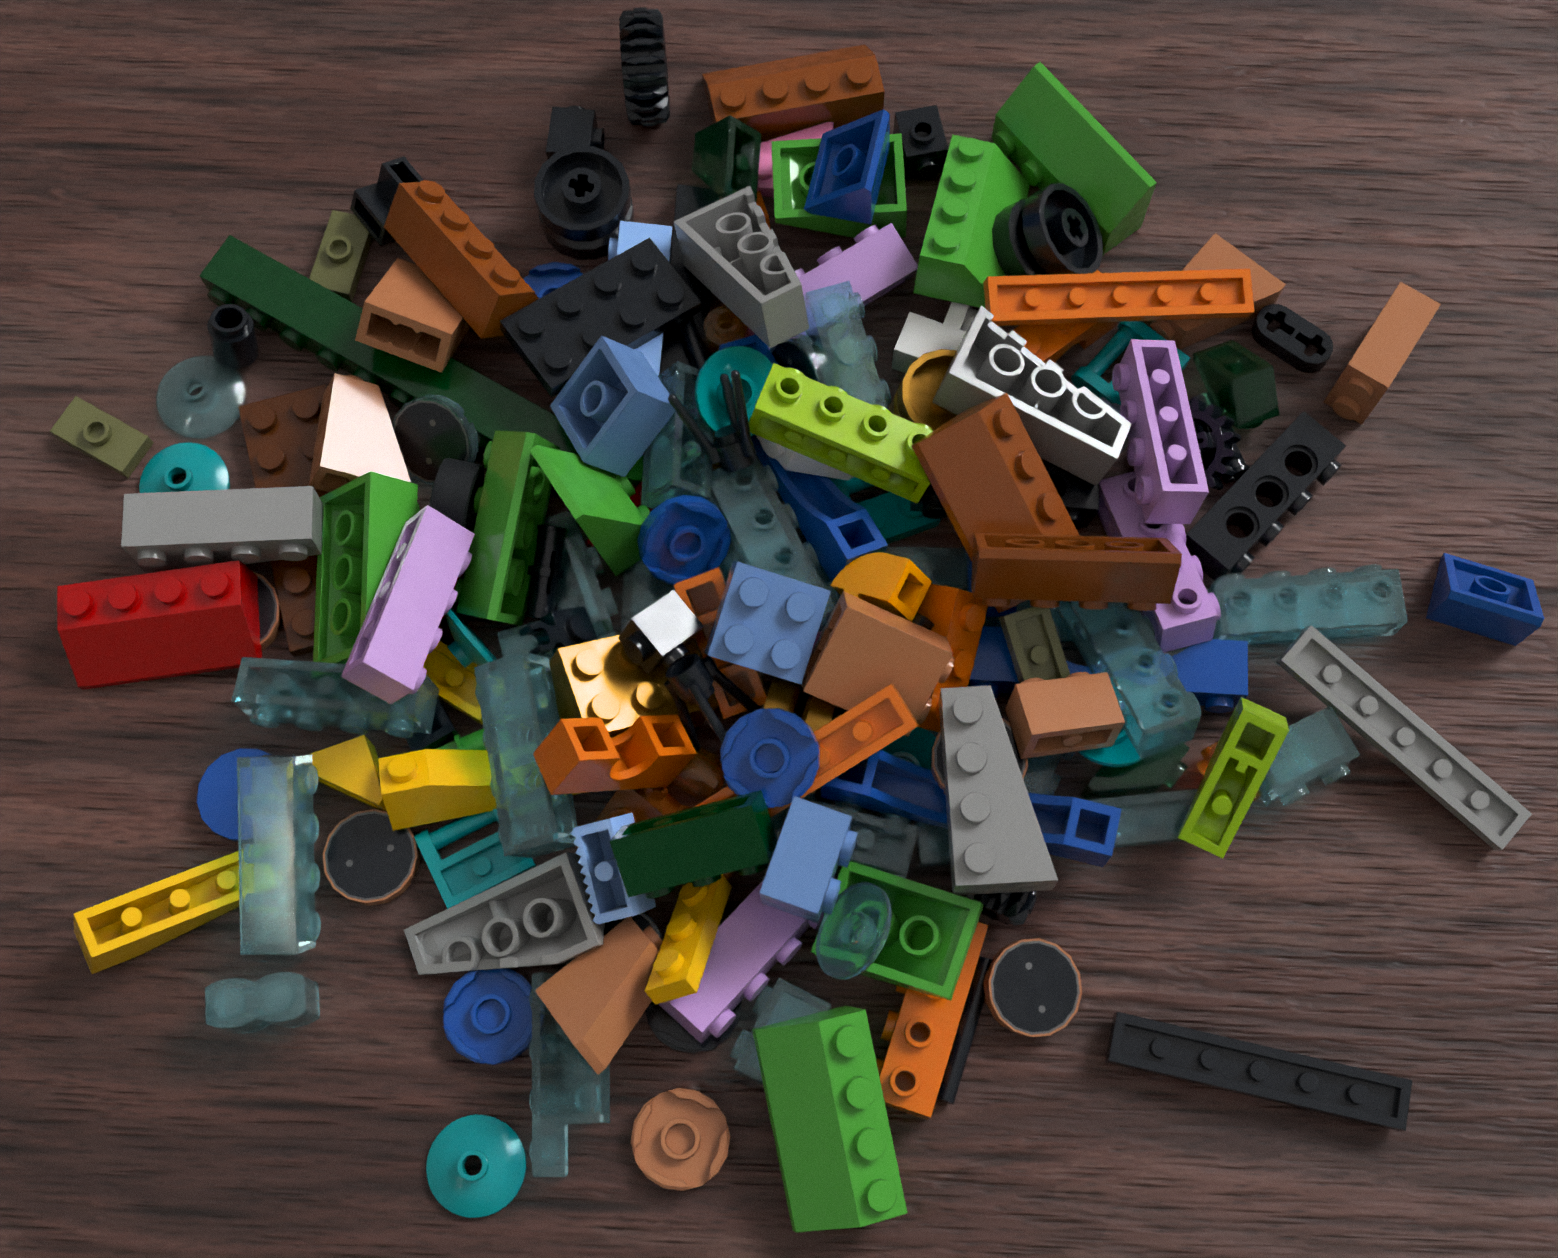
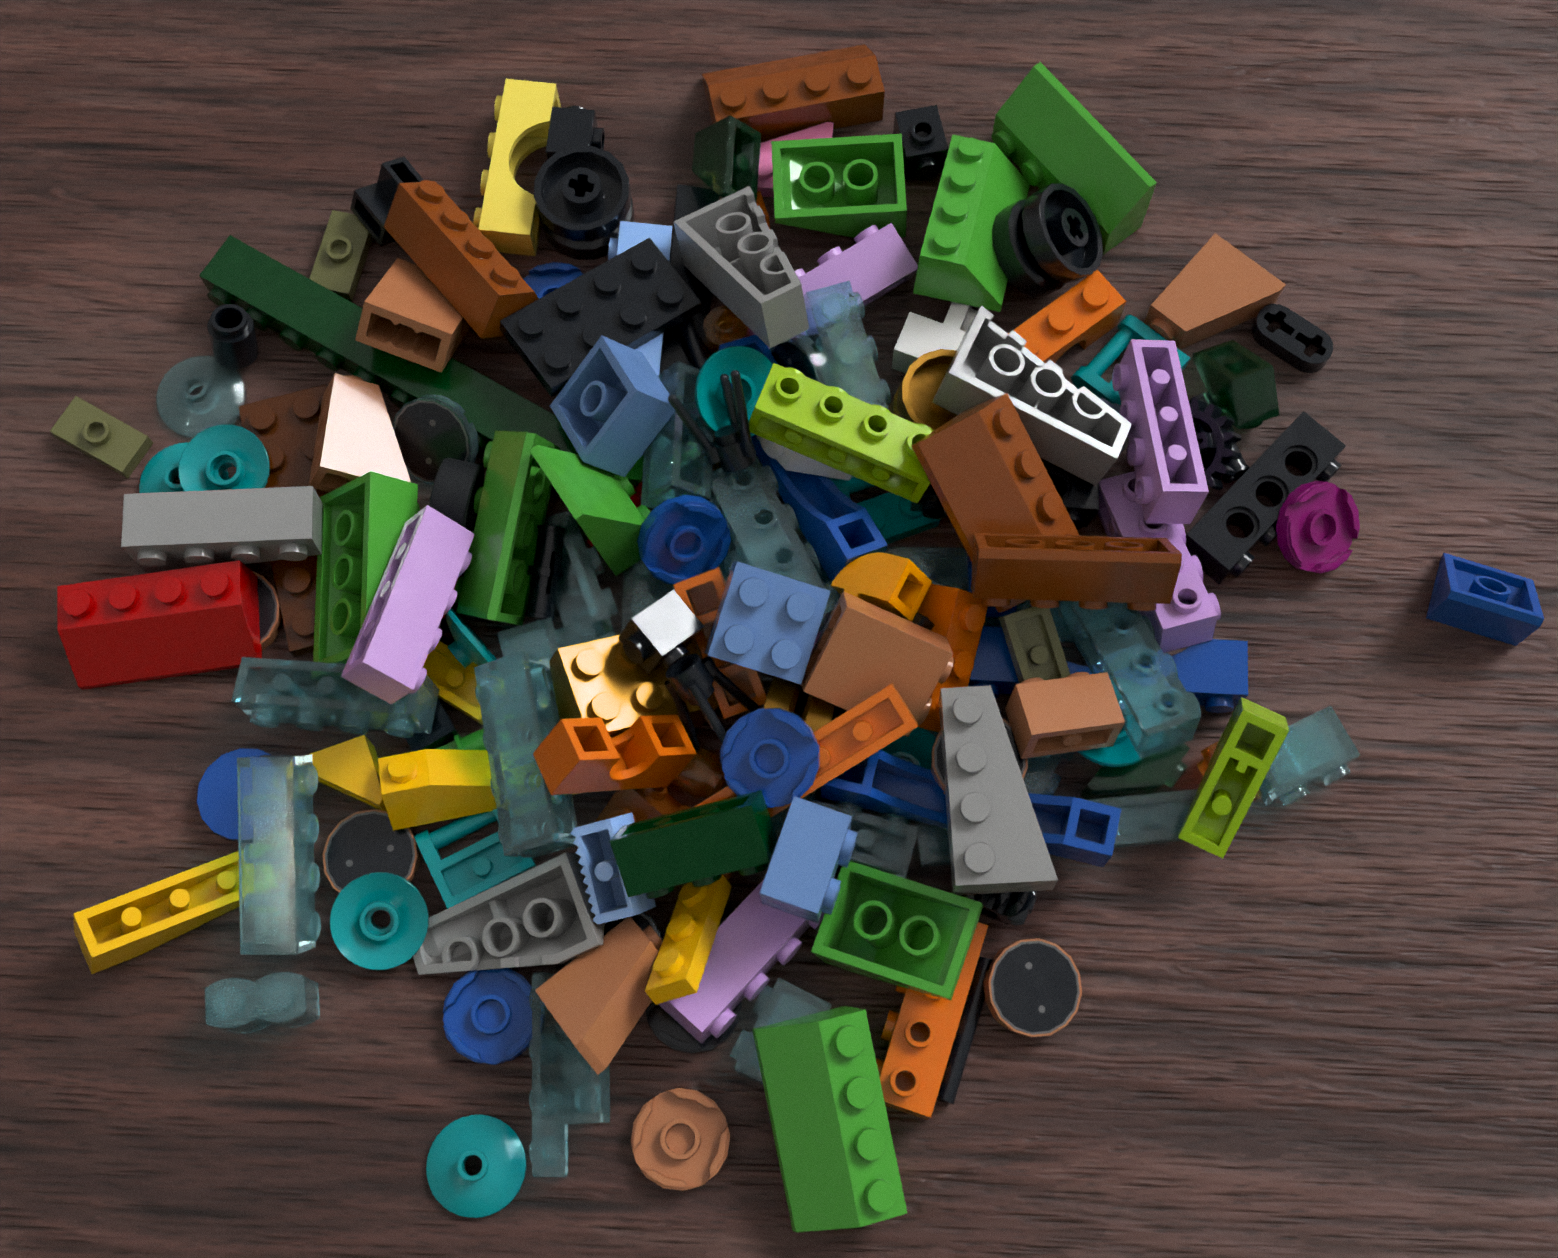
black plate [519,606,598,659] -> none
black gear [619,7,670,127] -> none
blue slope [804,109,890,224] -> none
clear light blue dish [816,882,892,980] -> none
orange plate [983,269,1255,326] -> none
black plate [1105,1012,1412,1131] -> none
clear light blue brick [1207,564,1408,645] -> none
light grey plate [1276,625,1532,850] -> none
nougat brick [1324,282,1441,424] -> none
none -> teal dish [178,424,270,491]
none -> teal dish [330,872,429,970]
none -> light yellow arch [473,79,561,256]
none -> magenta tile [1276,481,1360,574]

